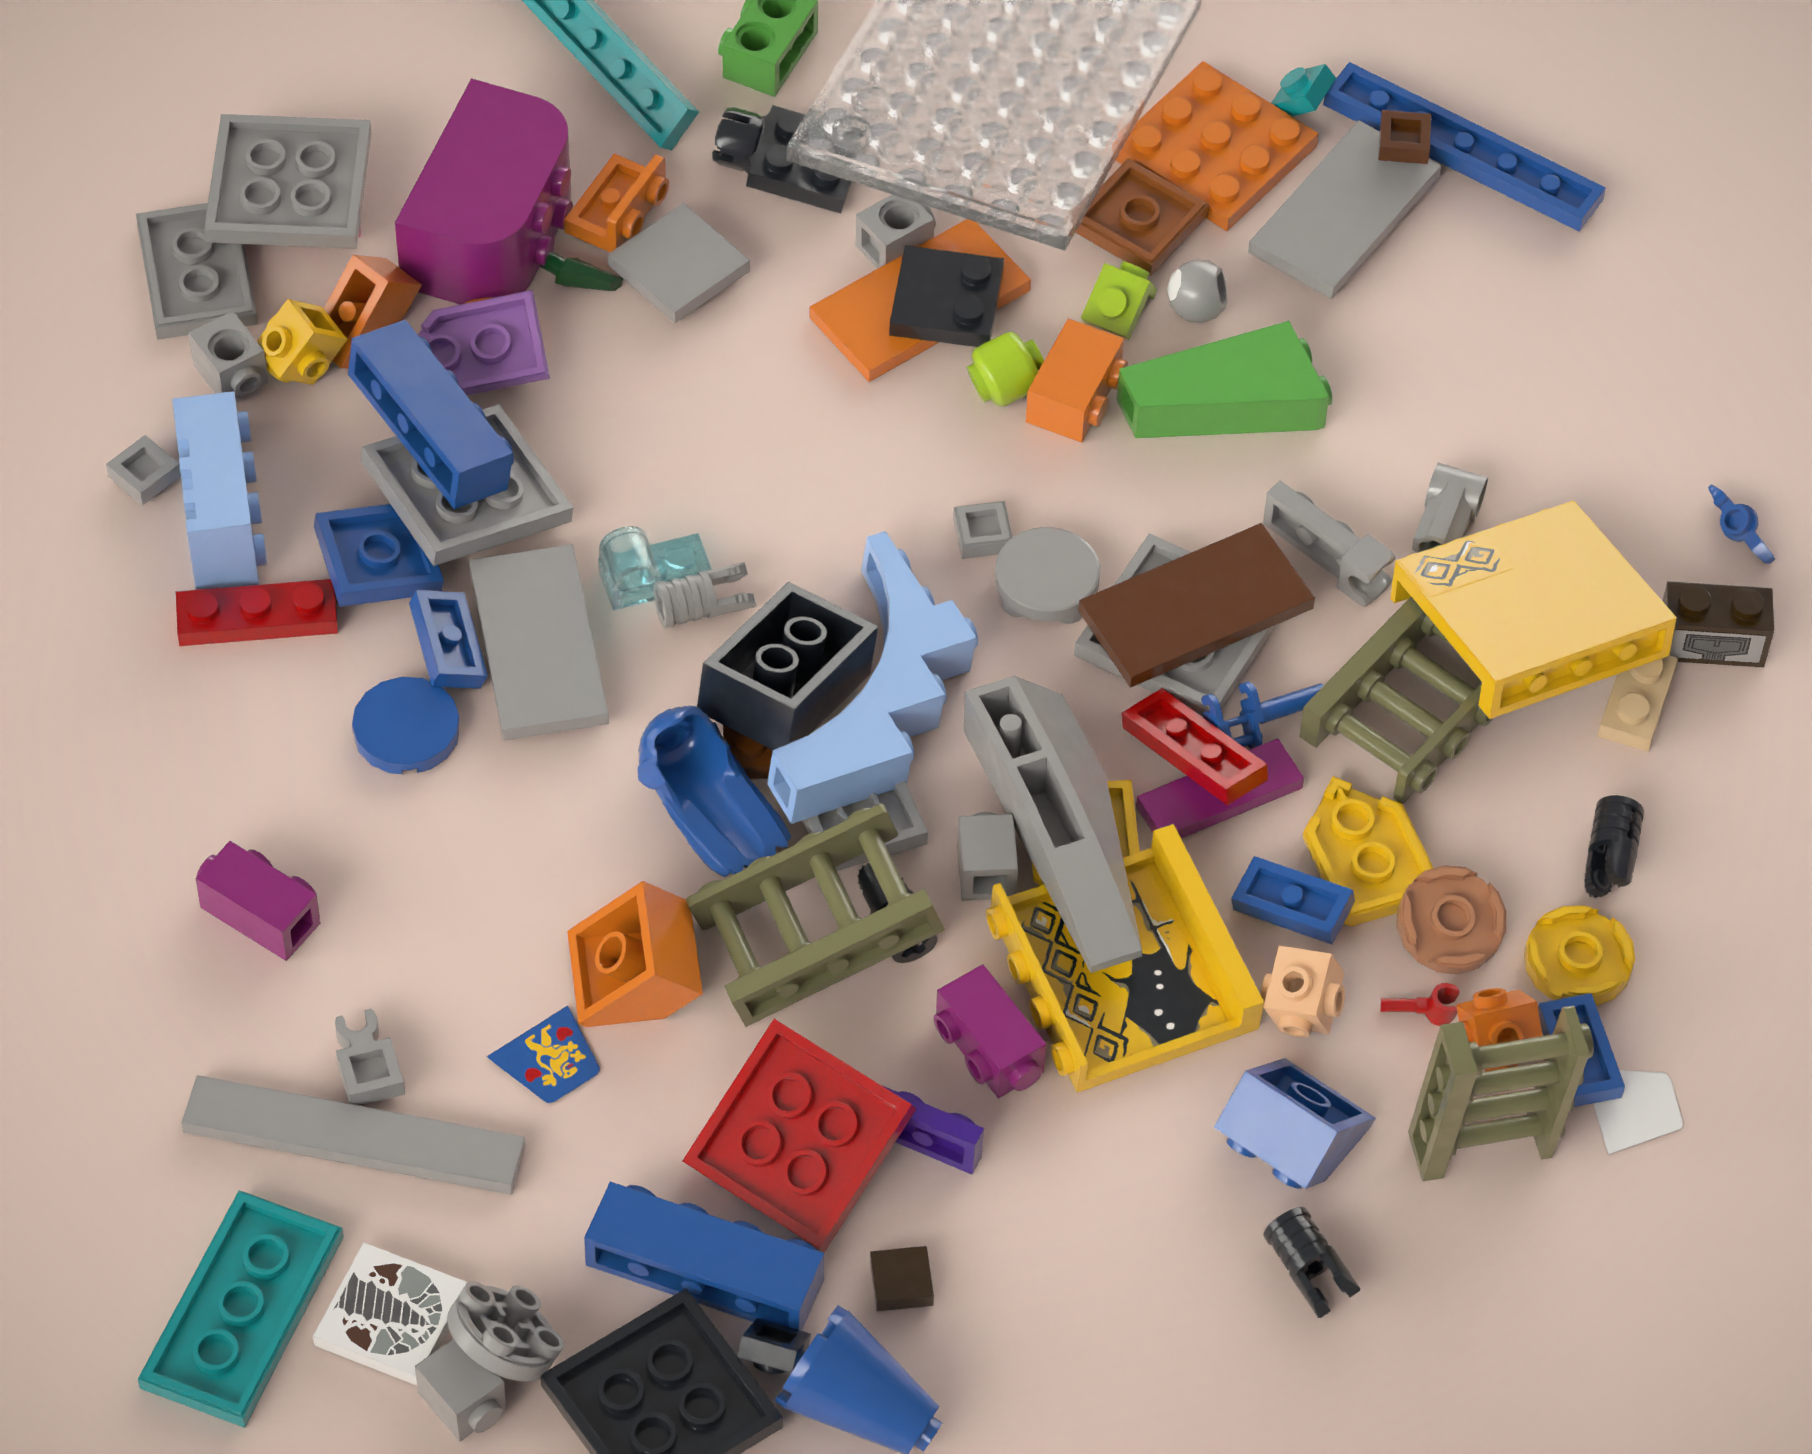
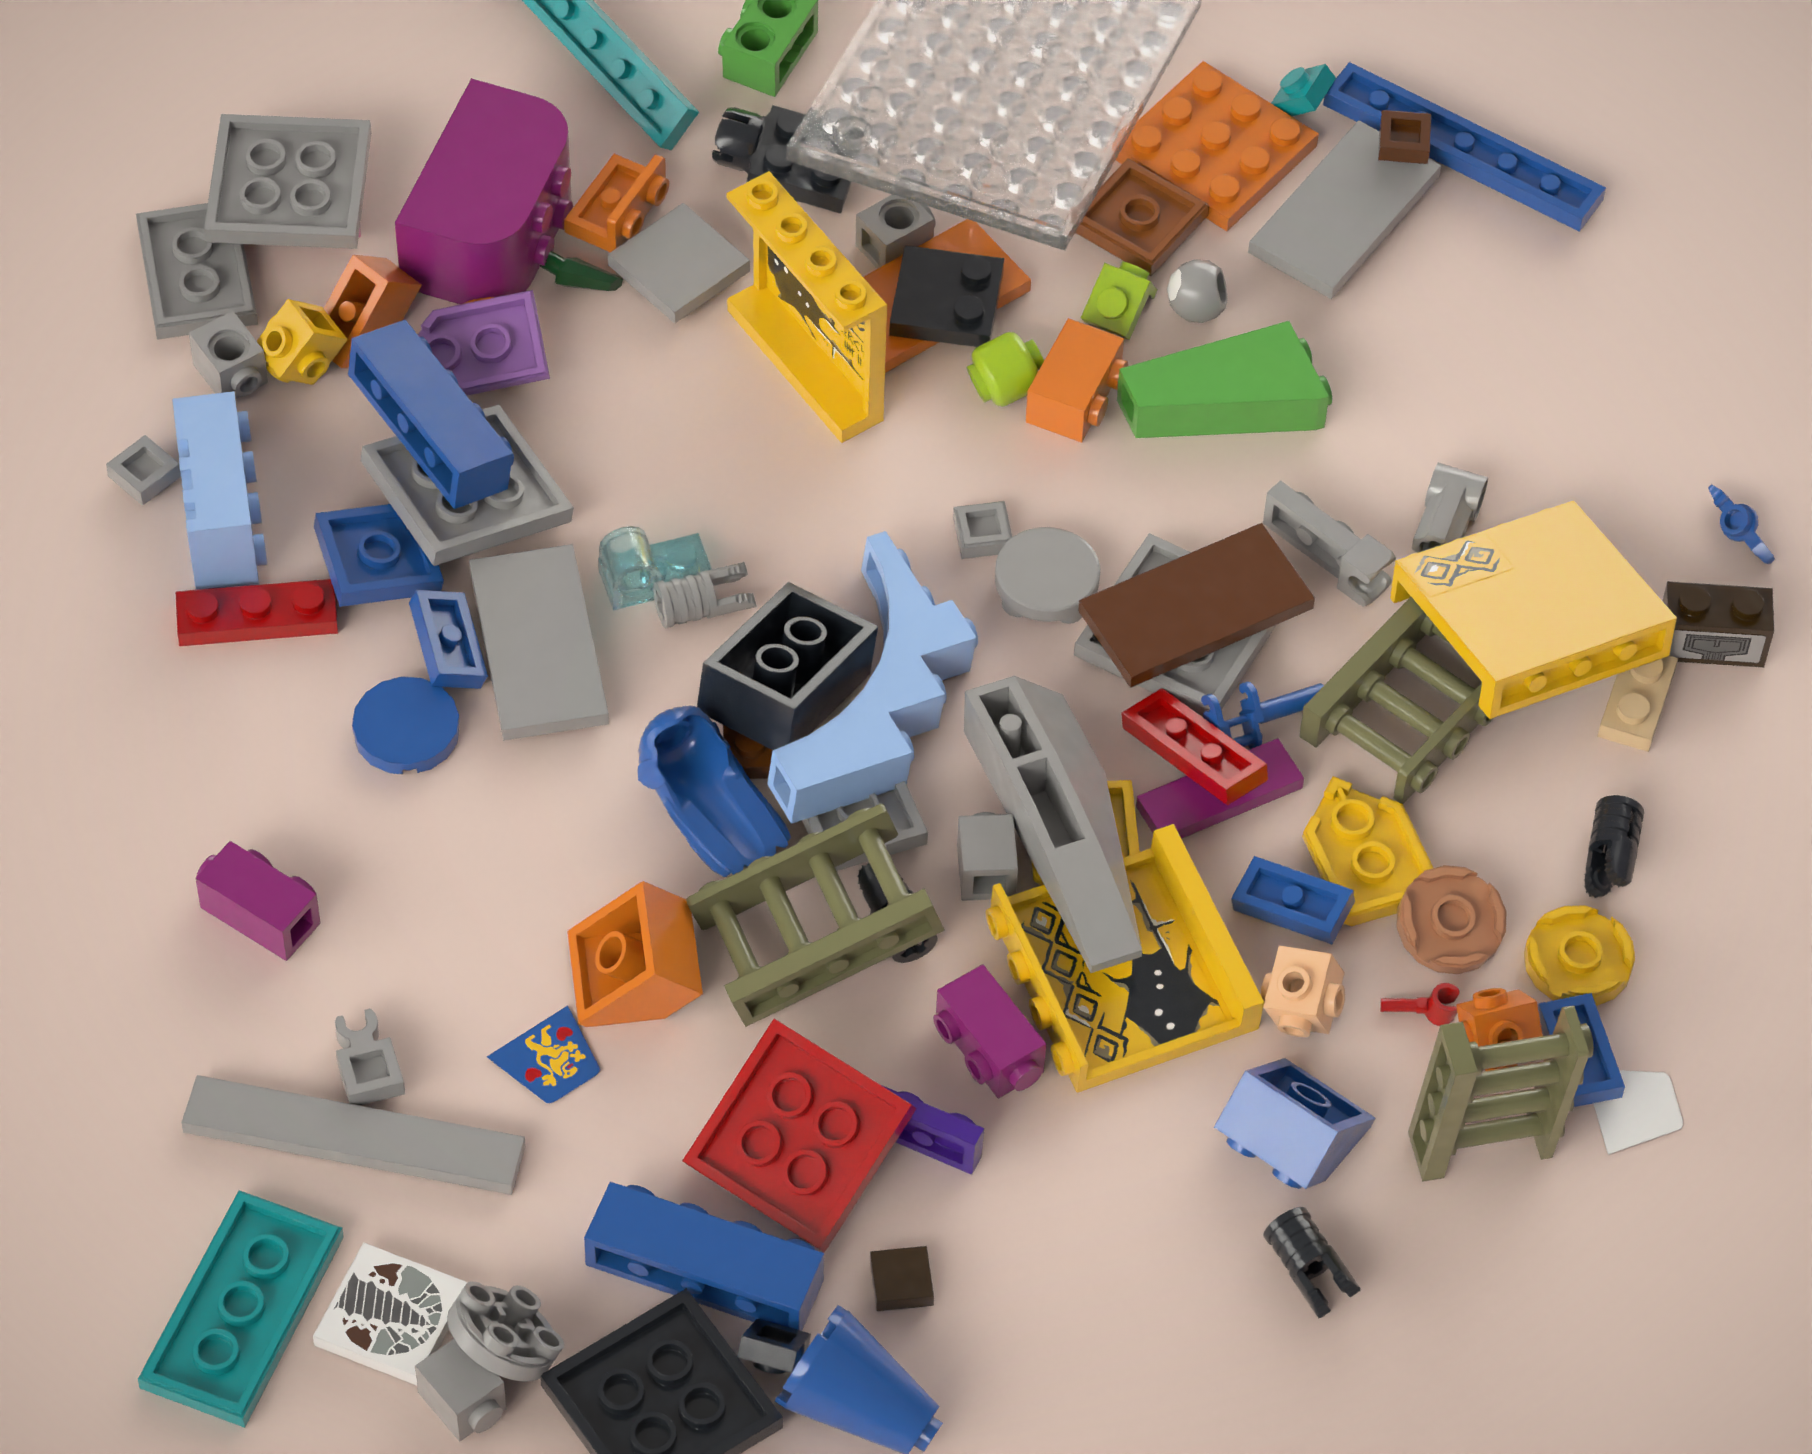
none -> yellow panel [726,171,887,443]

